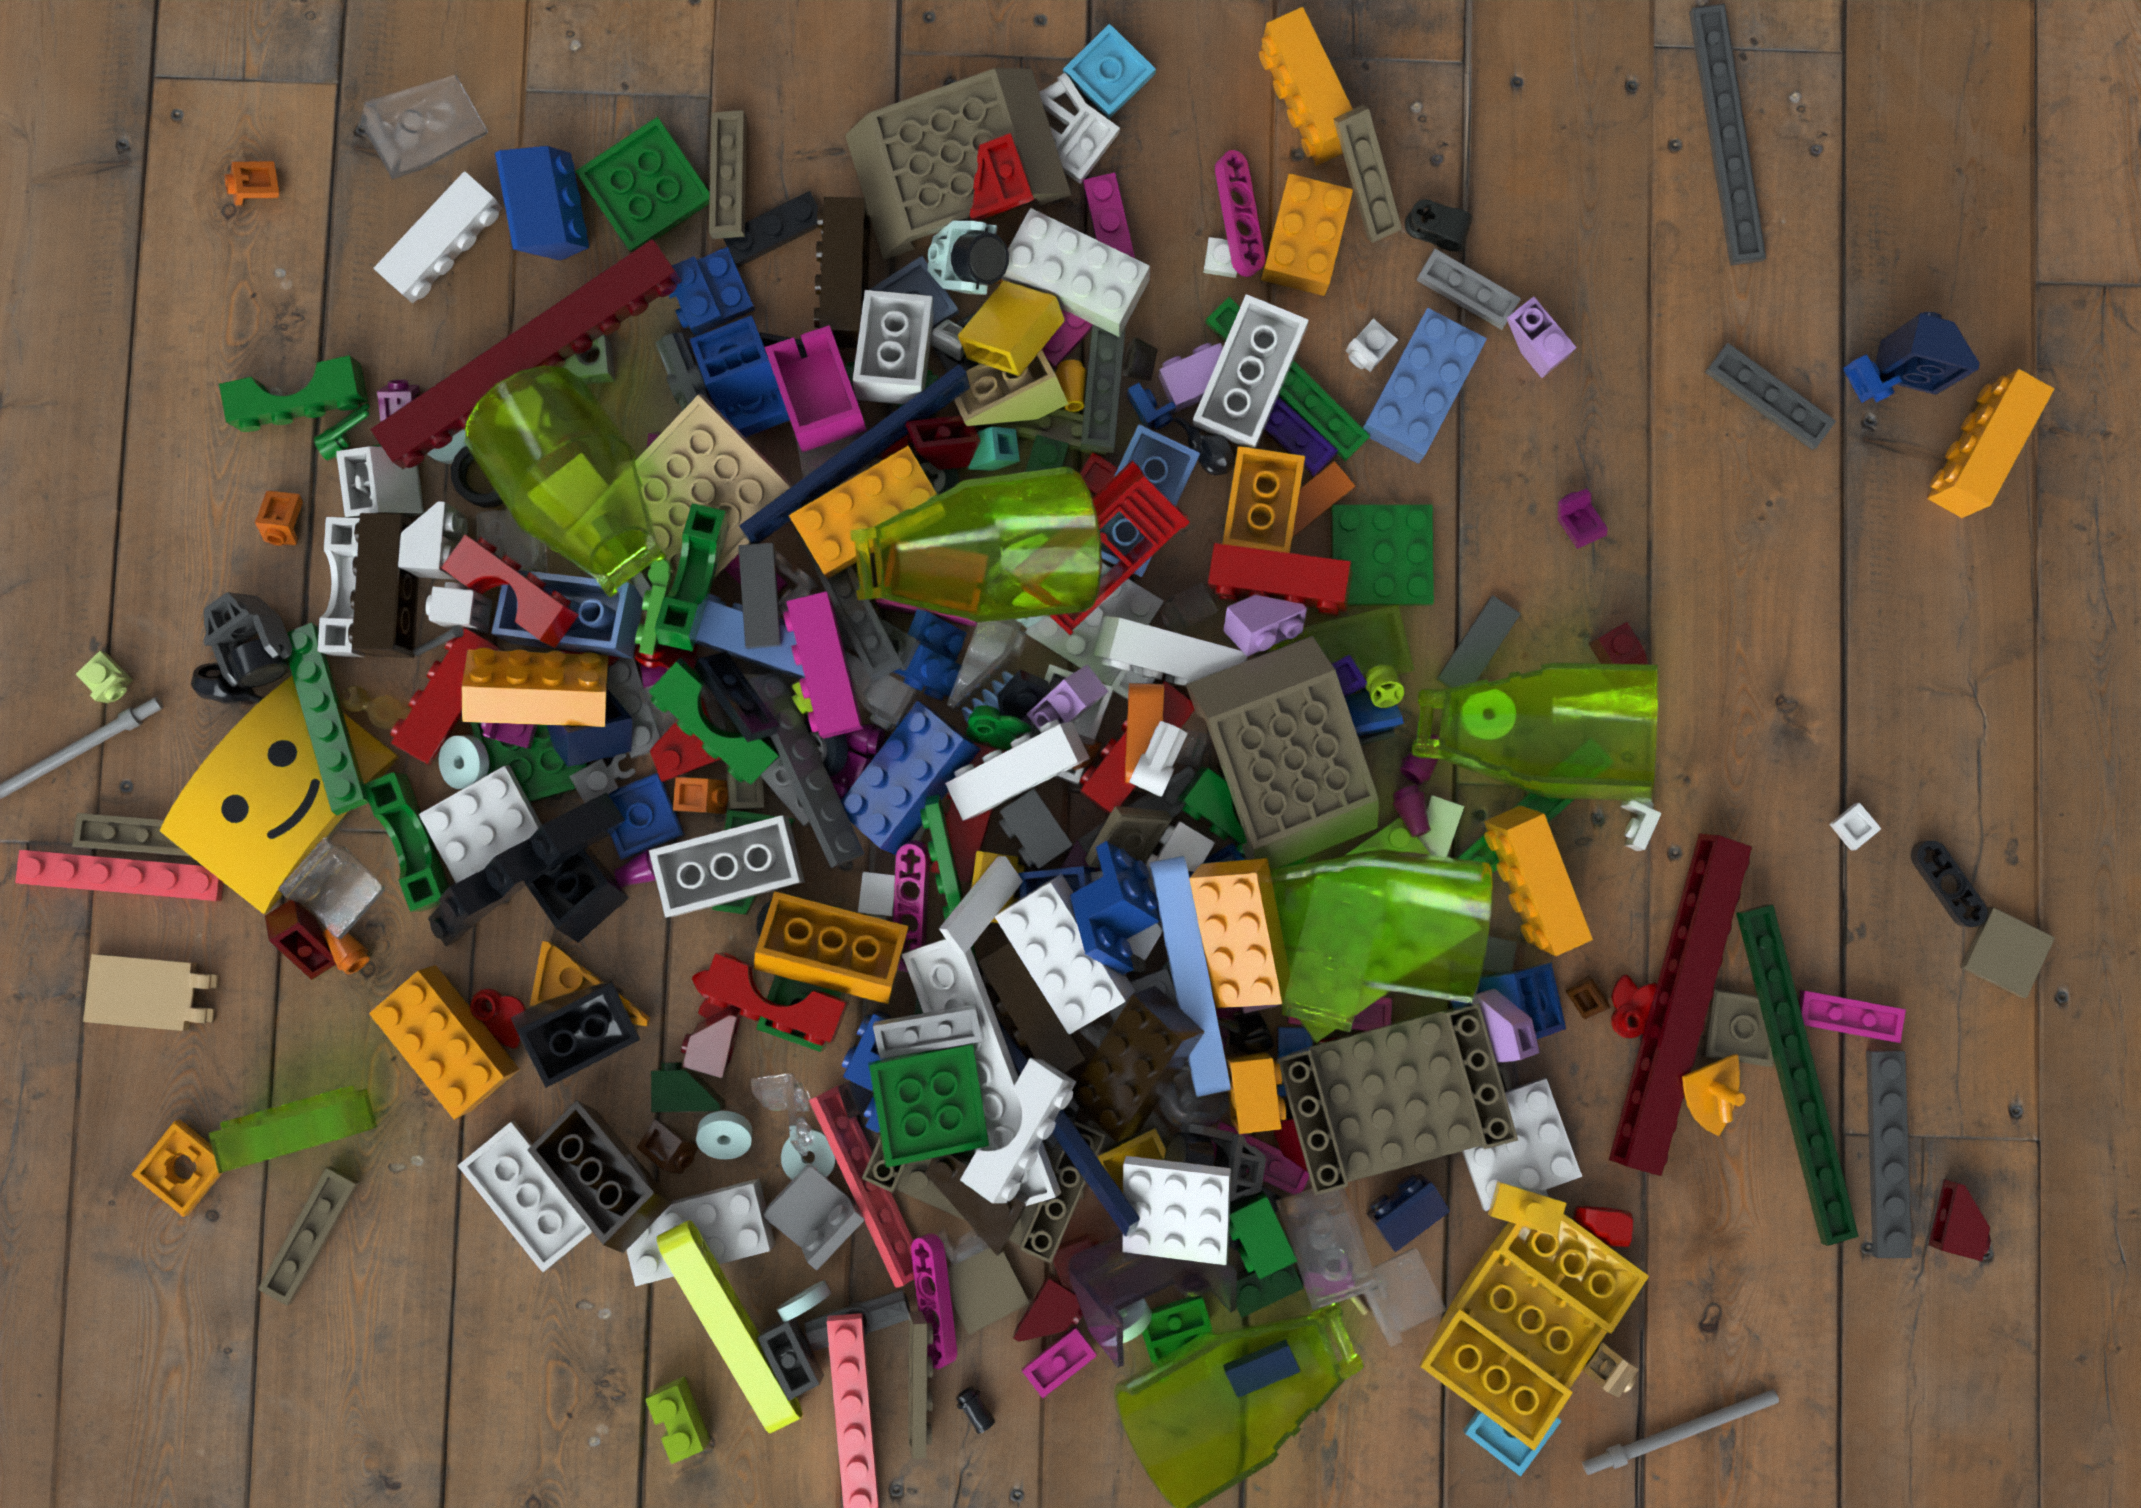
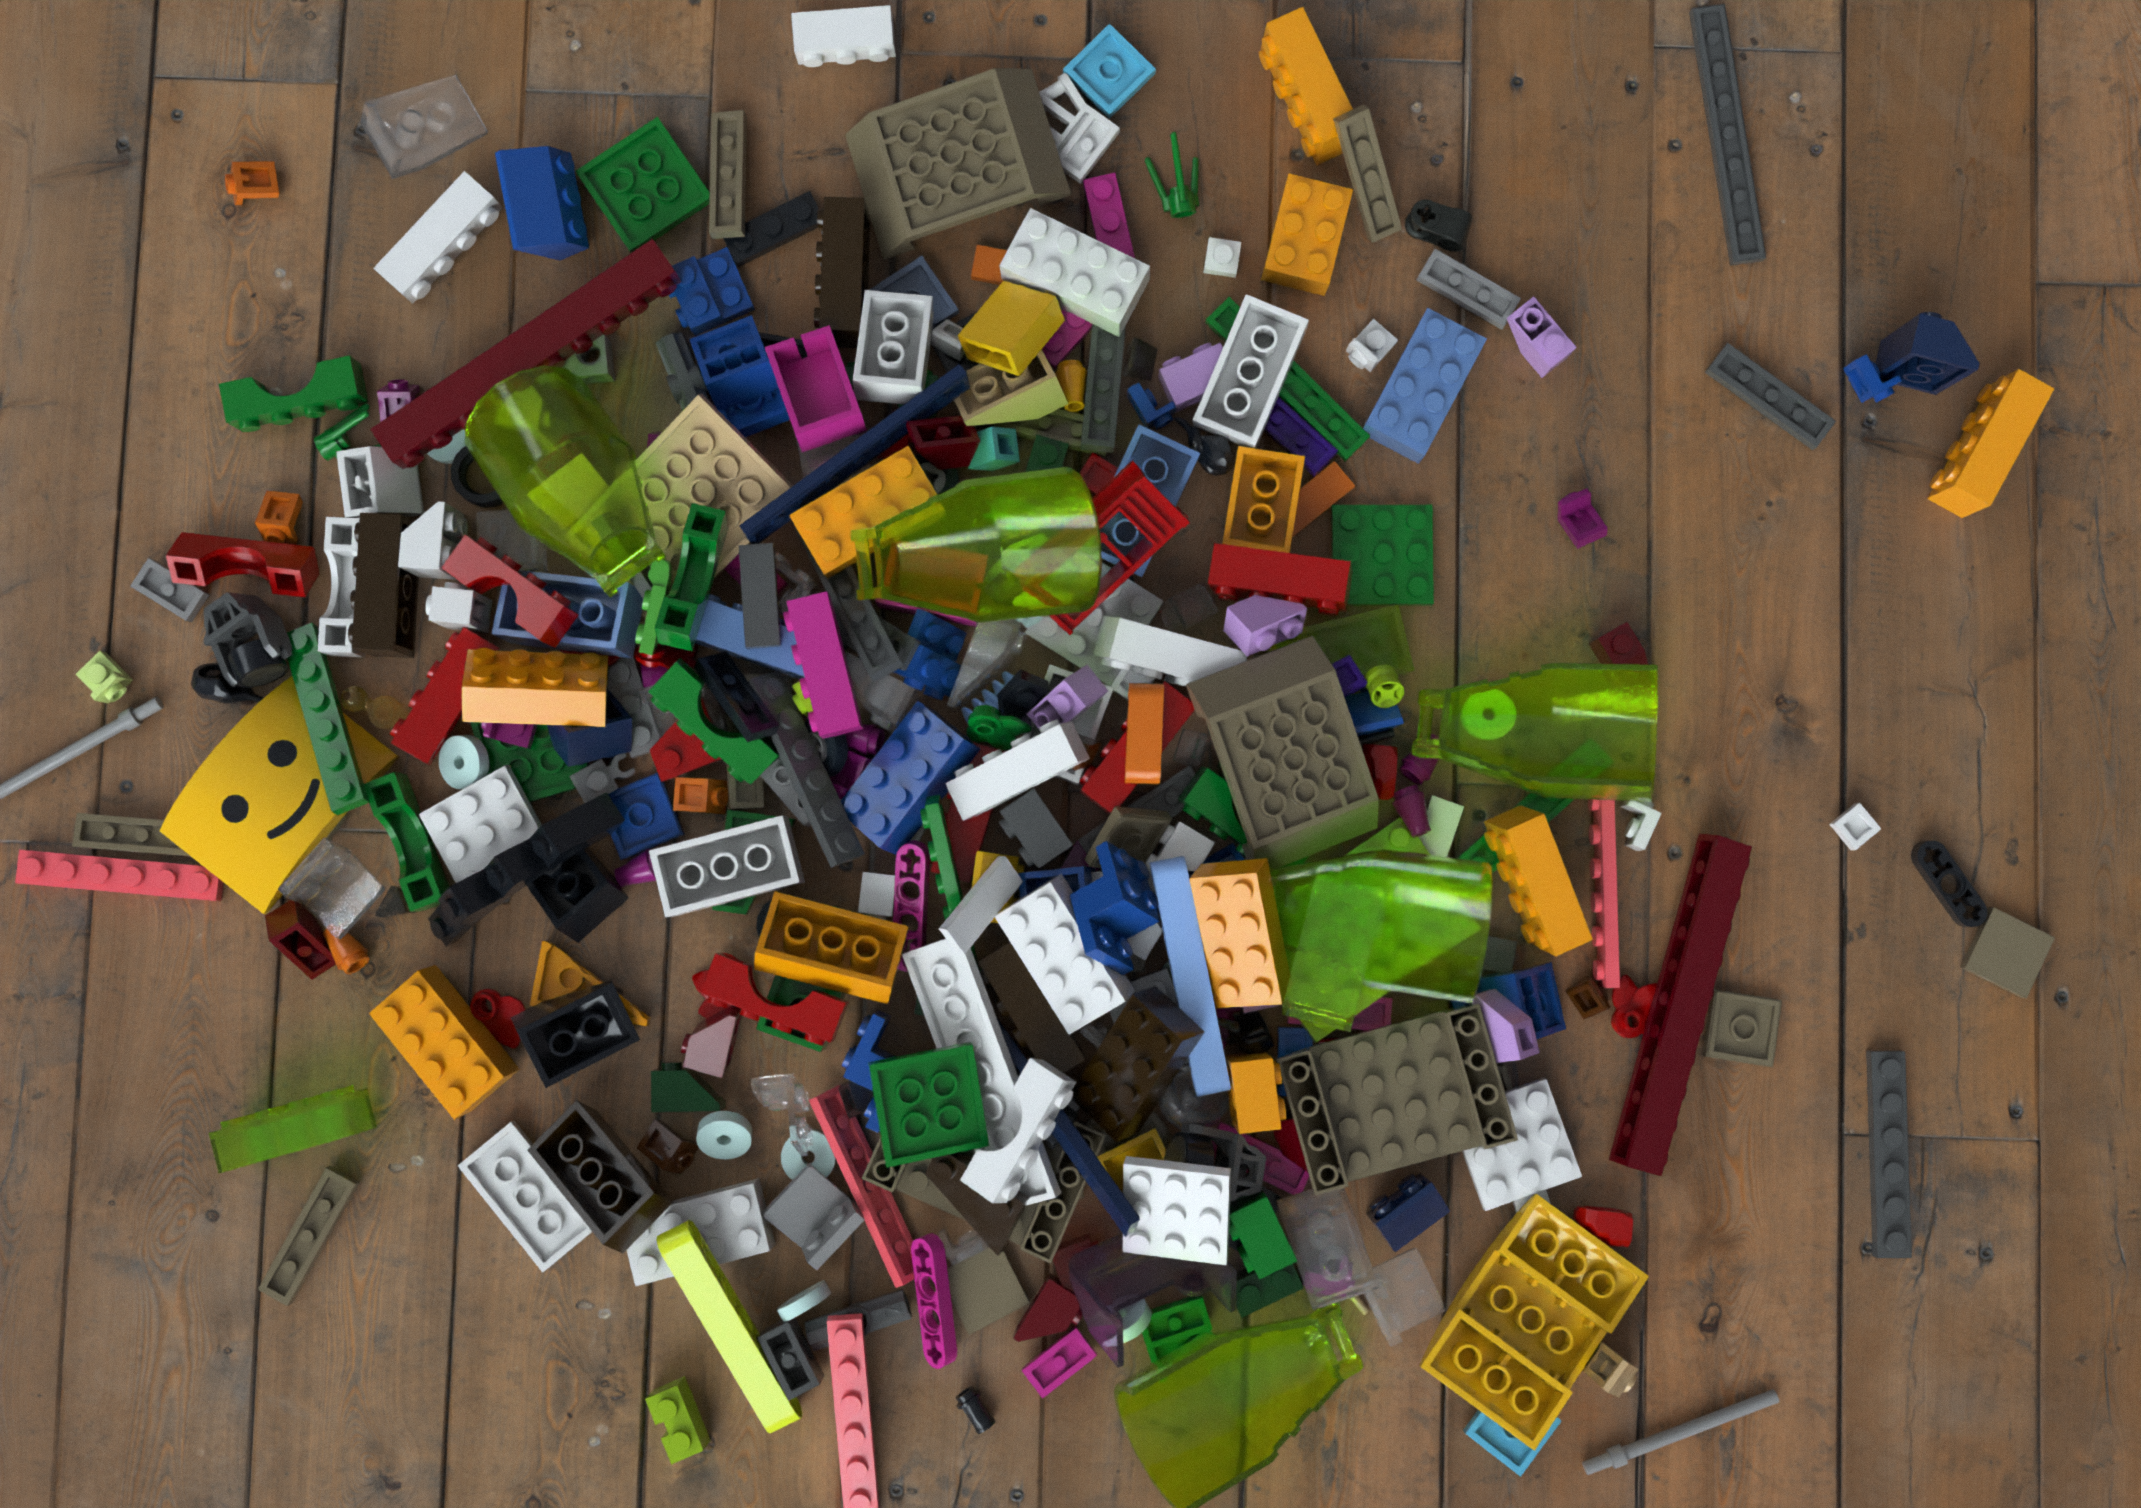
tan tile [83,954,219,1031] -> none
light orange piece [131,1119,232,1217] -> none
dark grey piece [413,625,464,656] -> none
light grey plate [873,1004,984,1059] -> none
dark tan plate [908,1311,933,1459] -> none
piece [927,221,1009,295] -> none
red wing [970,133,1034,222] -> none
white piece [1129,721,1188,797] -> none
dark pink beam [1215,150,1265,277] -> none
dark blue tile [1223,1339,1301,1398] -> none
dark grey tile [1436,595,1521,698] -> none
yellow tile [1488,1181,1567,1237] -> none
light orange shield [1682,1053,1746,1136] -> none
dark green plate [1736,904,1859,1246] -> none
dark pink plate [1799,990,1906,1043] -> none
dark red slope [1928,1179,1991,1262] -> none
none -> light grey plate [130,558,210,623]
none -> red arch [165,532,320,598]
none -> clear smoke slope [375,886,417,918]
none -> white brick [791,5,896,67]
none -> green plant [1145,132,1200,218]
none -> red rock [1361,744,1398,800]
none -> coral plate [1588,783,1620,988]

